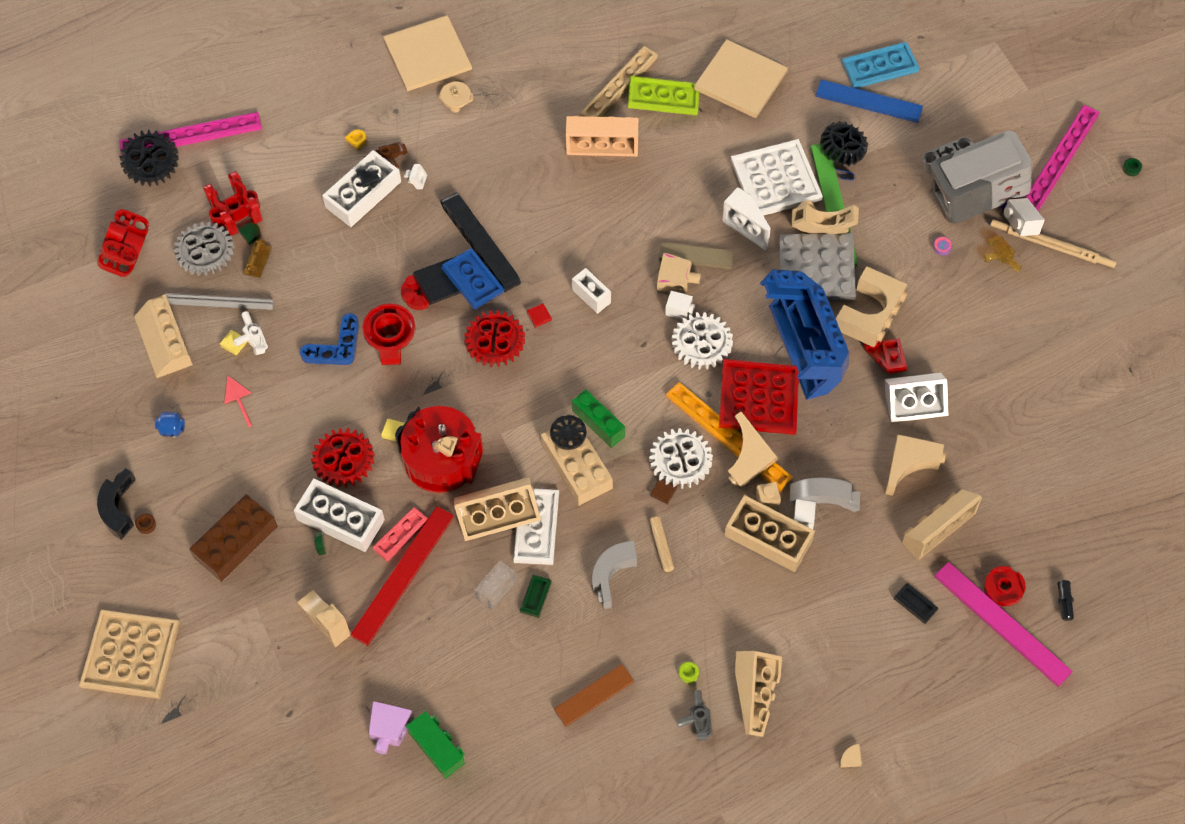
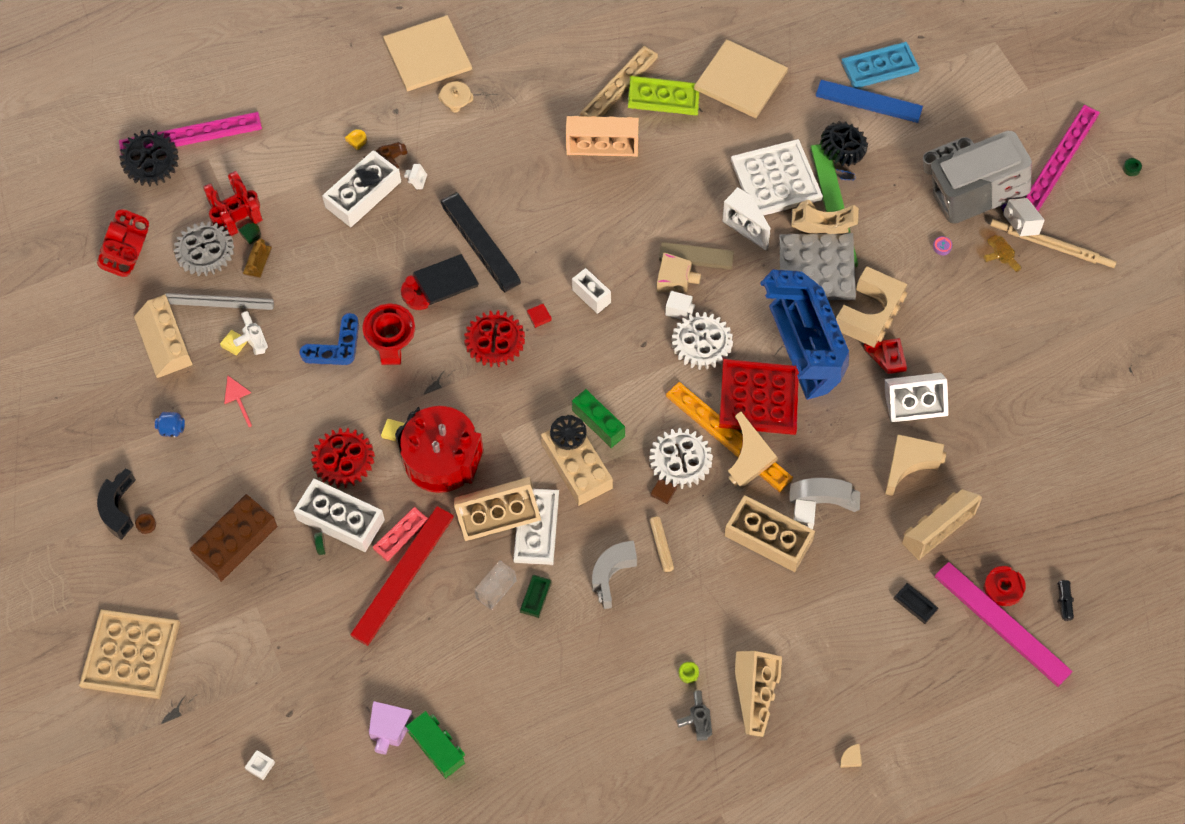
tan arch [297,590,351,647] -> none
tan tile [433,436,458,457] -> none
blue plate [441,248,505,310] -> none
dark orange tile [554,664,634,727] -> none
tan brick [756,482,781,510] -> none
none -> white plate [245,750,275,780]

